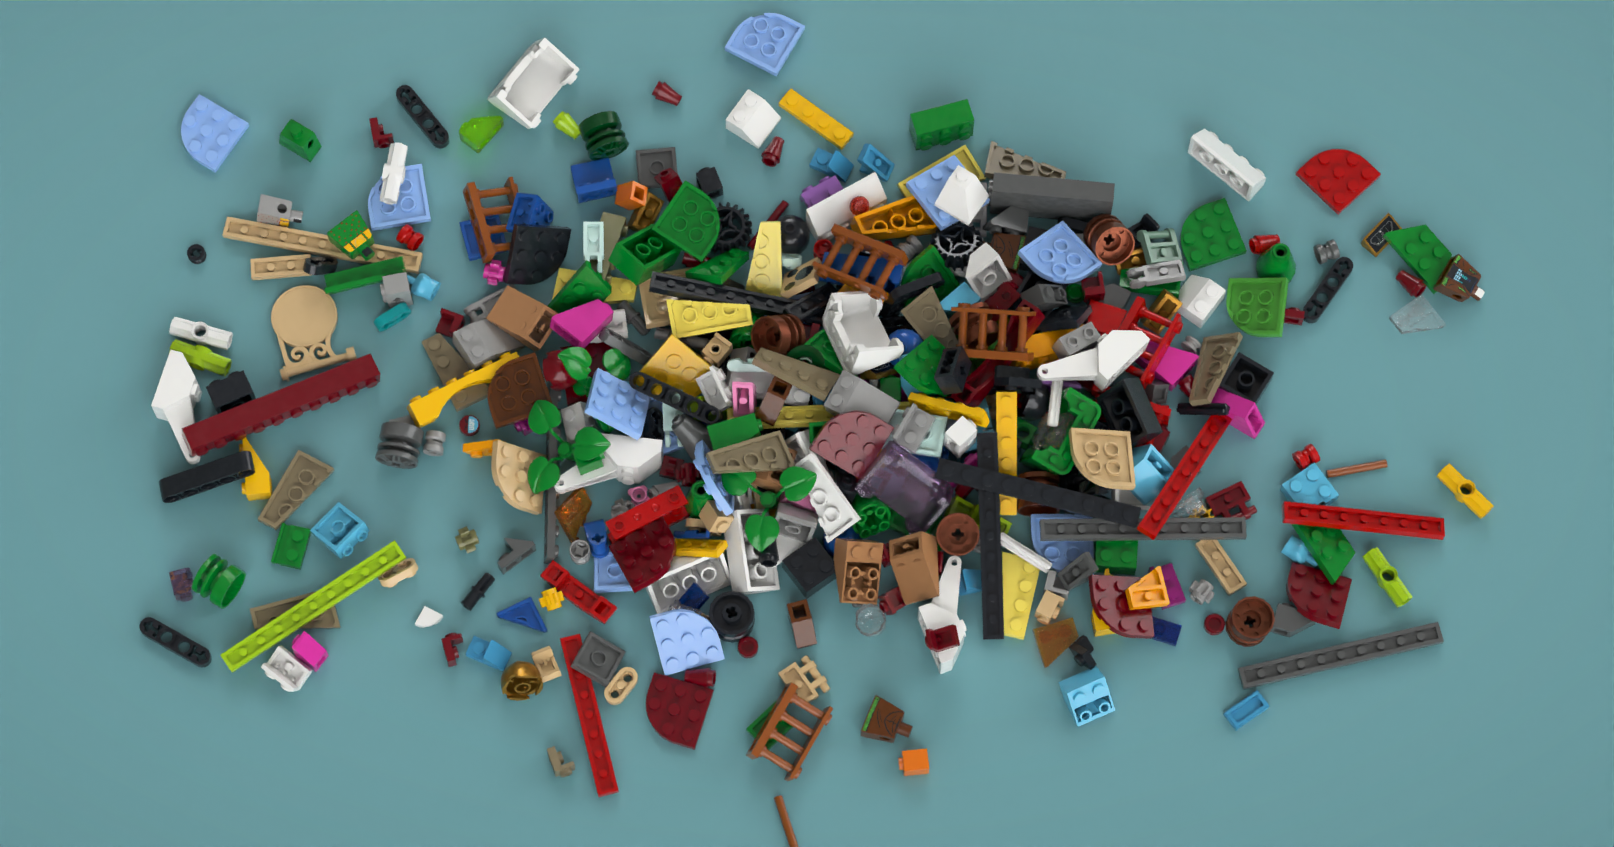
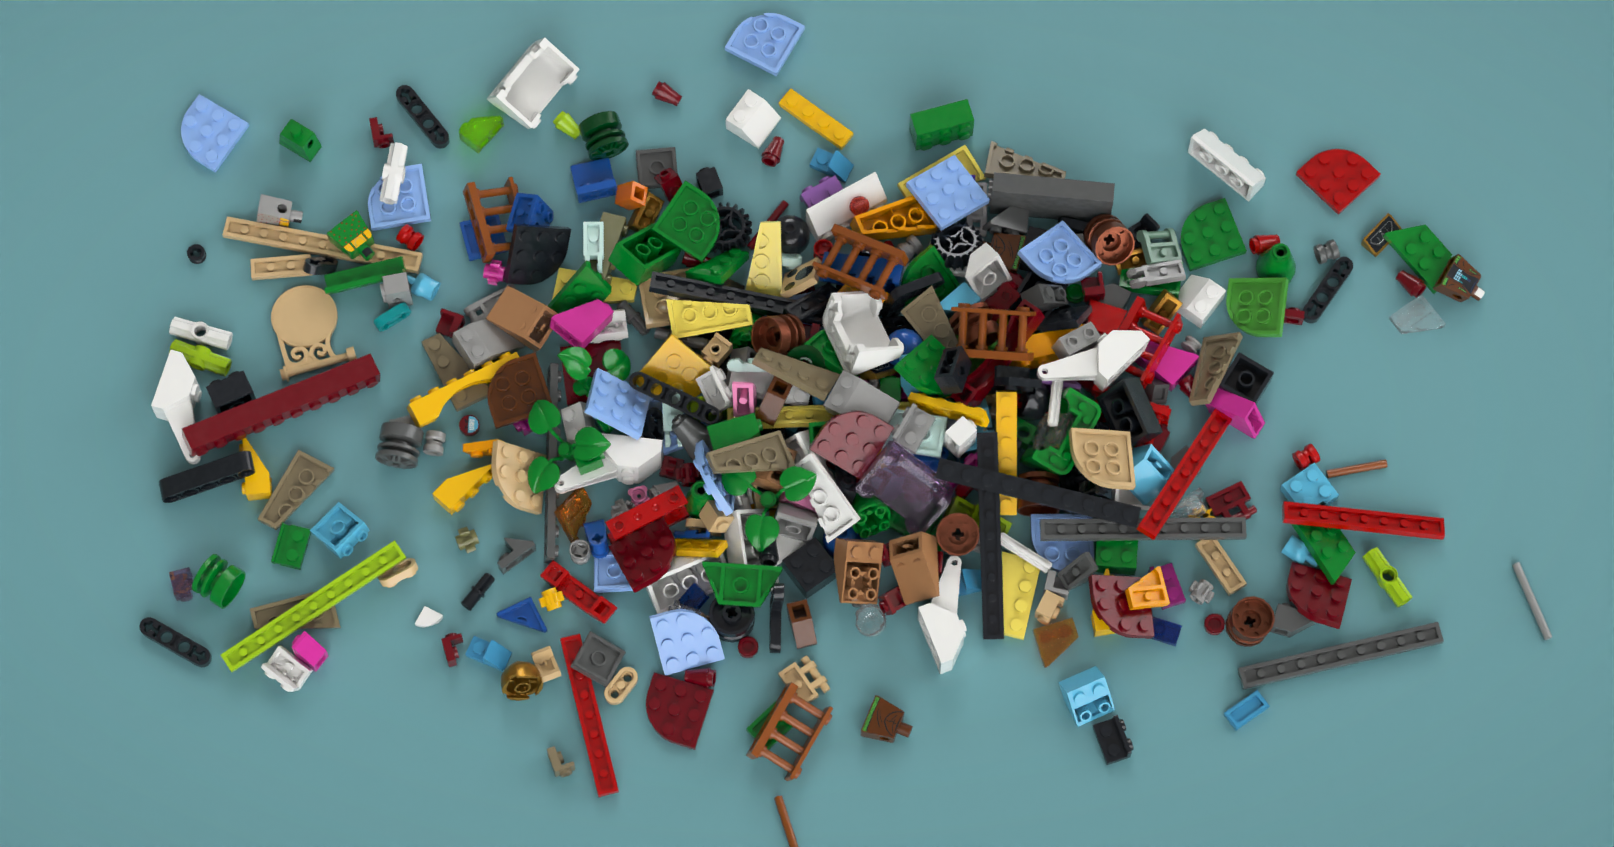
dark red cylinder [543,349,577,391] -> none
dark grey beam [598,327,652,365] -> none
dark azure slope [857,144,895,182] -> none
orange brick [898,748,929,776] -> none
dark red bracket [925,624,960,652] -> none
white slope [934,165,989,226] -> none
black bracket [1069,635,1097,670] -> none
black axle [1176,403,1230,415] -> none
yellow piece [1436,463,1494,519] -> none
none -> yellow slope [432,464,493,515]
none -> green wing [702,561,783,607]
none -> black beam [769,583,784,653]
none -> black bracket [1093,715,1134,765]
none -> light grey bar [1512,562,1552,640]

